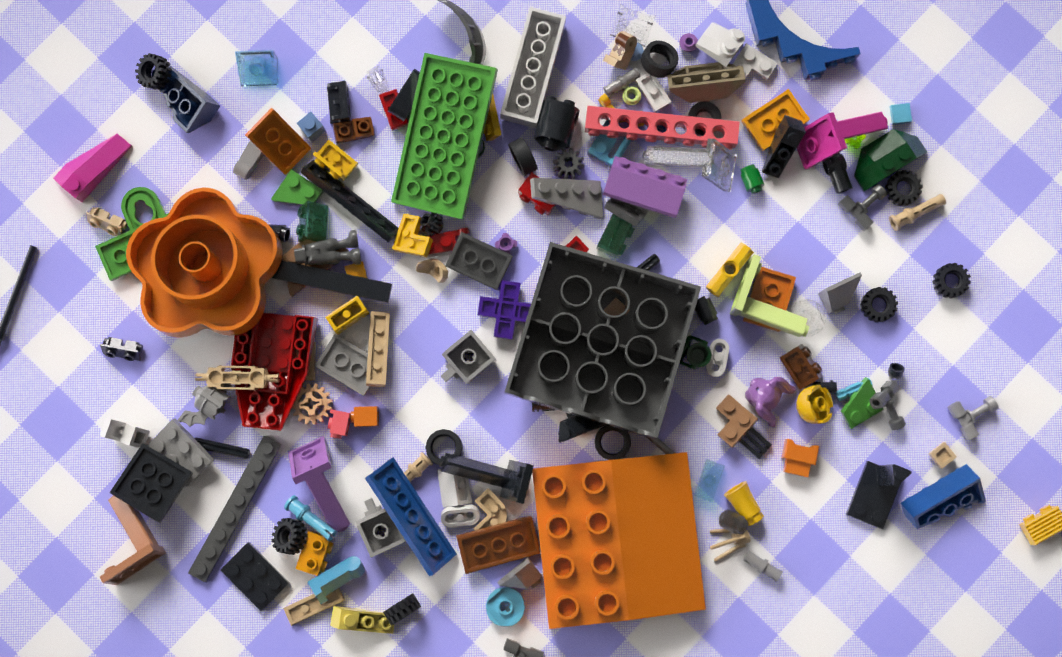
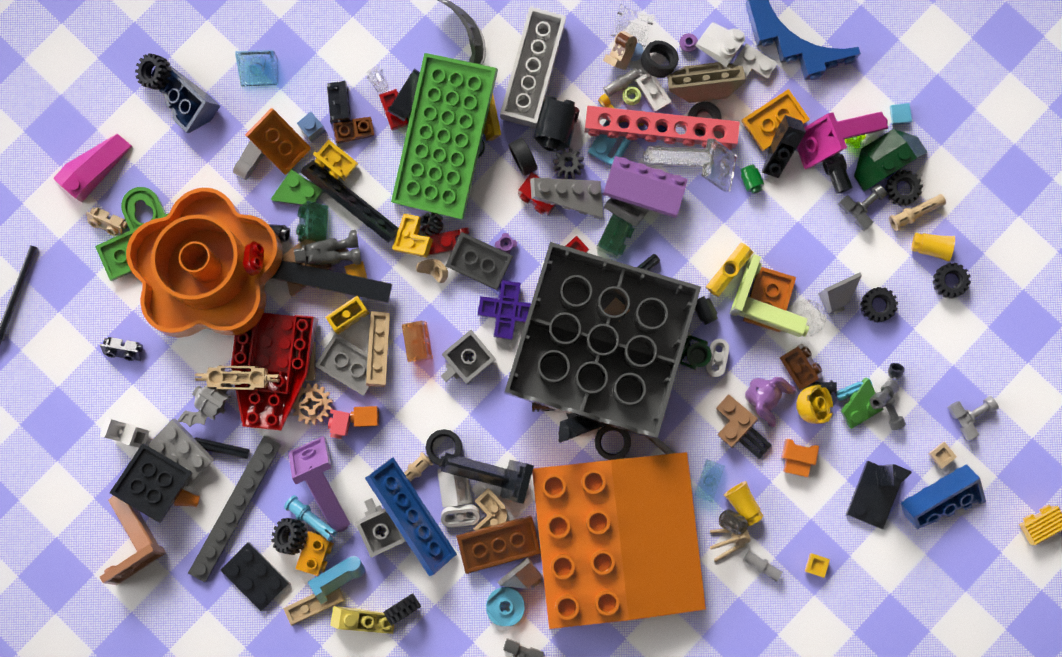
none -> orange cone [173,489,200,507]
none -> red plate [243,241,264,276]
none -> clear orange hinge [402,320,433,362]
none -> yellow plate [805,553,830,578]
none -> yellow plant [911,233,955,262]

